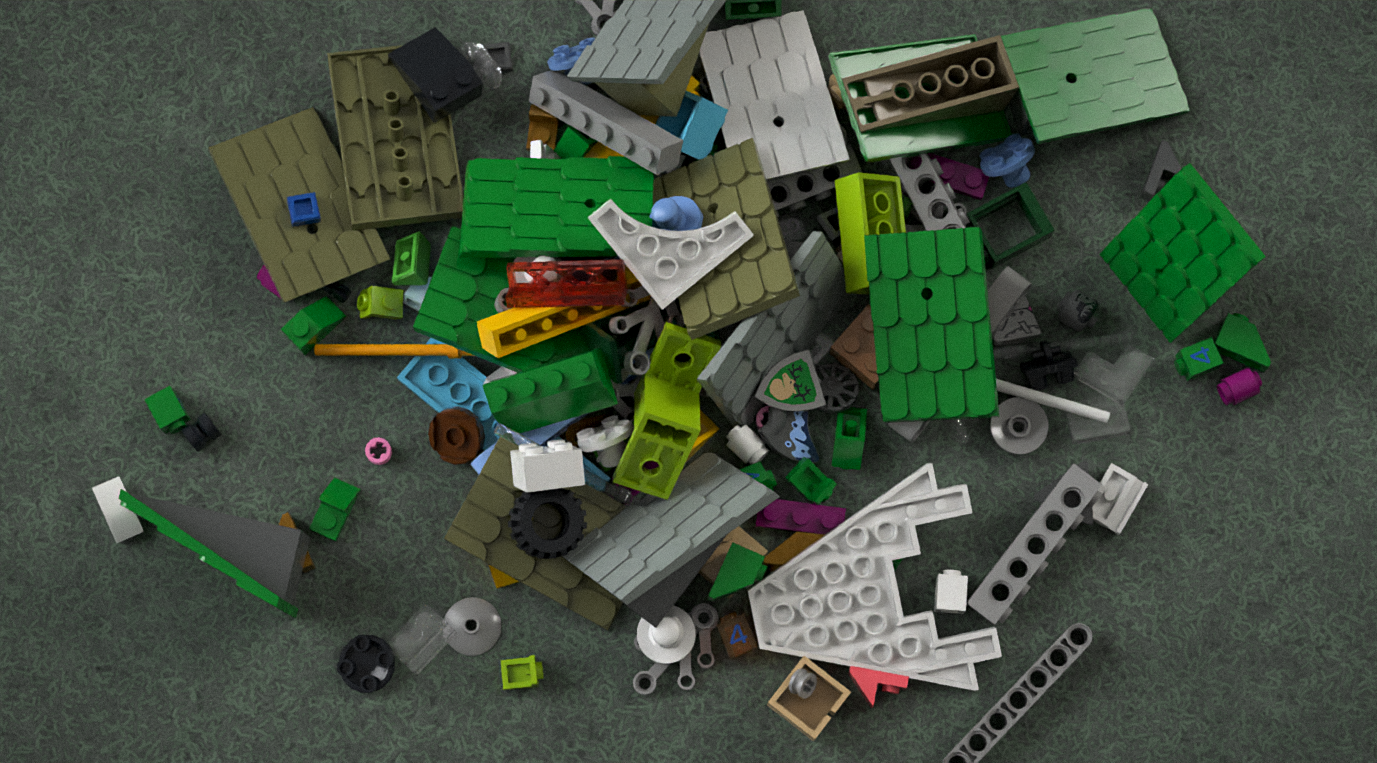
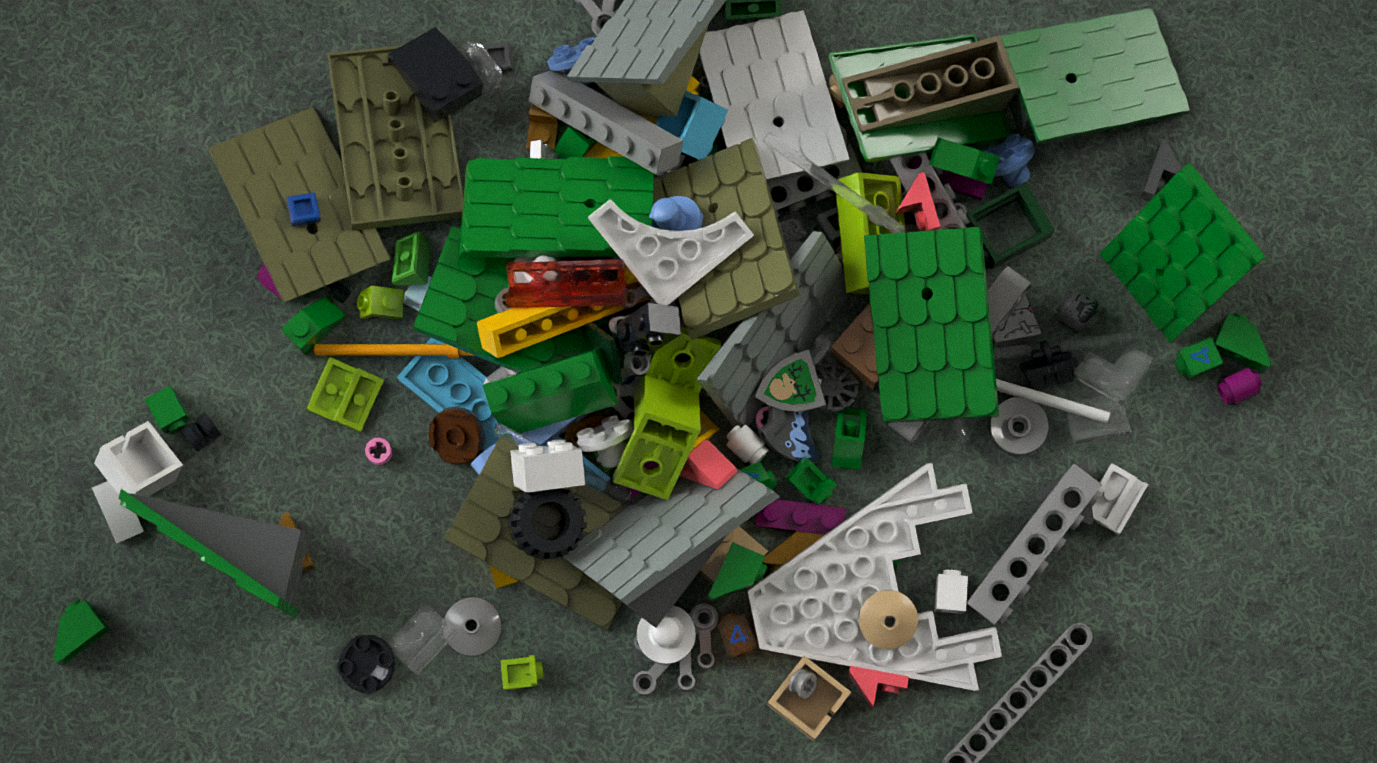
green slope [309,477,361,542] -> none
none -> green slope [53,599,110,666]
none -> white piece [94,421,183,497]
none -> lime slope [305,357,384,432]
none -> black brick [617,303,681,356]
none -> coral slope [679,440,737,490]
none -> clear bar [763,132,905,233]
none -> tan dish [859,590,918,649]
none -> coral slope [895,172,940,231]
none -> green slope [929,137,1000,184]

